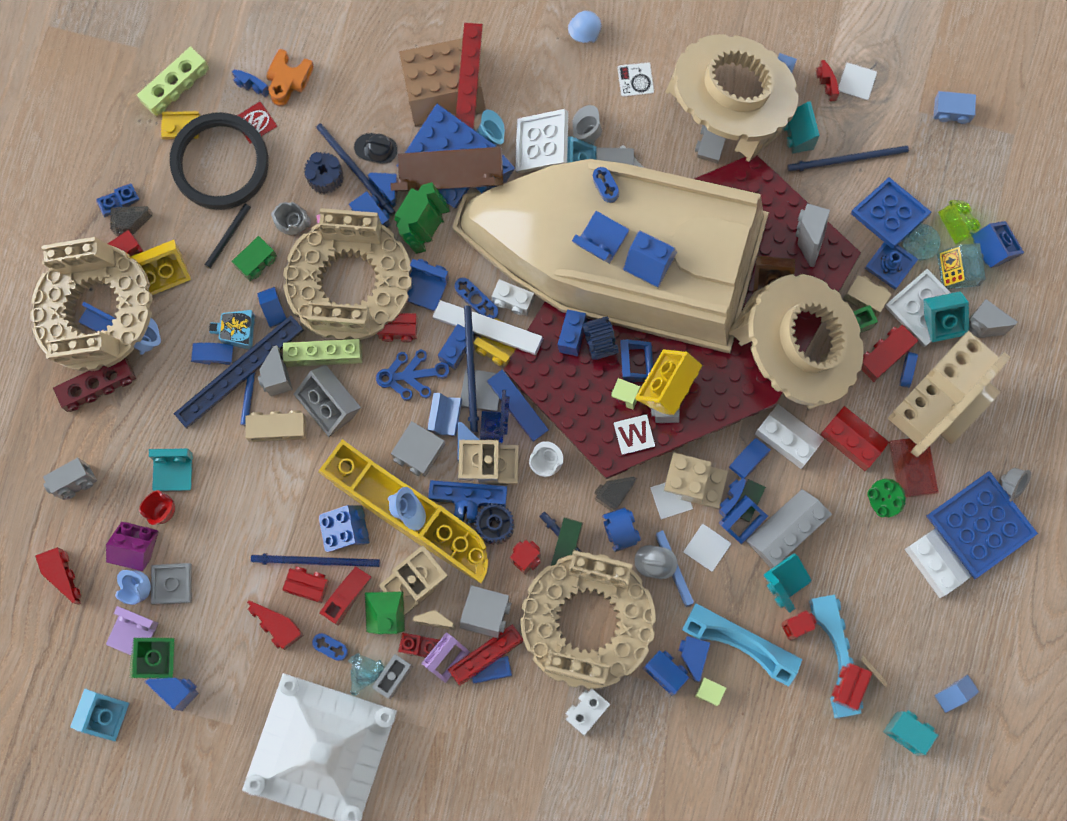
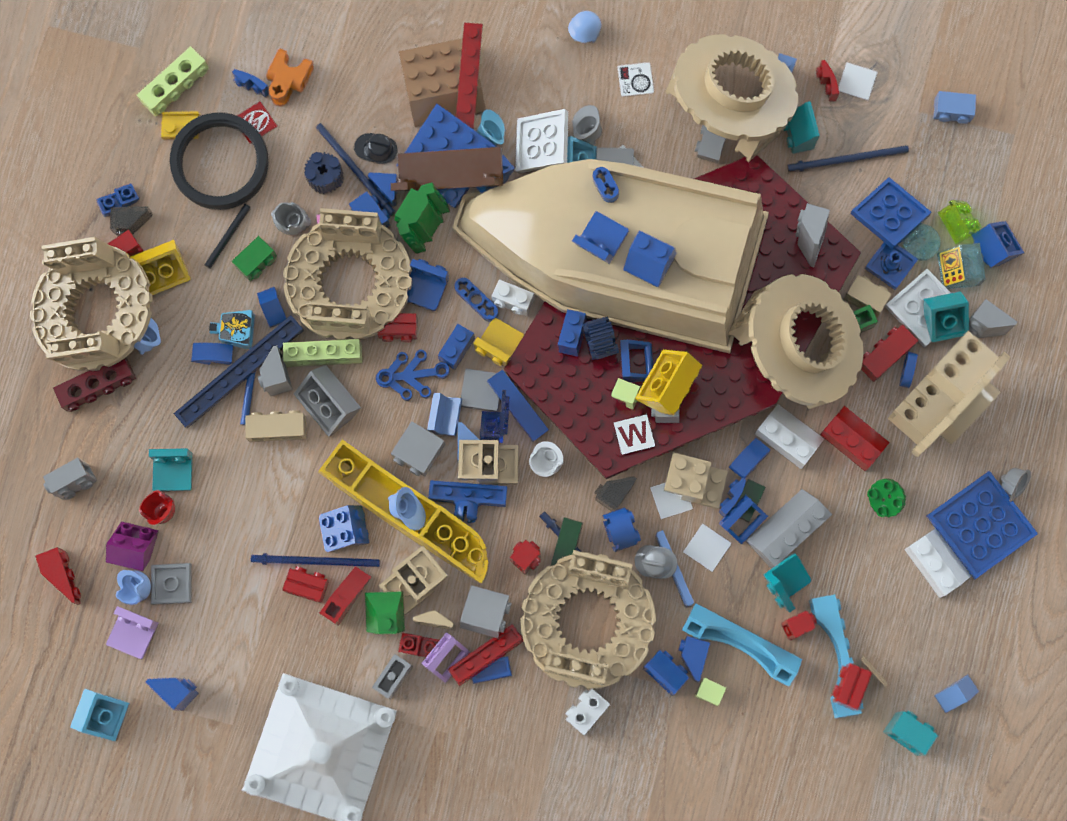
blue panel [78,302,116,332] -> none
green slope [130,638,174,678] -> none
red slope [247,600,304,650] -> none
blue beam [312,633,348,661] -> none
clear light blue hat [349,653,384,696] -> none
white tile [433,300,543,355] -> none
dark blue bar [464,305,479,432] -> none
dark blue brick [475,503,515,545] -> none
reddish brown slope [753,256,795,293] -> none
clear red tile [889,438,939,497] -> none

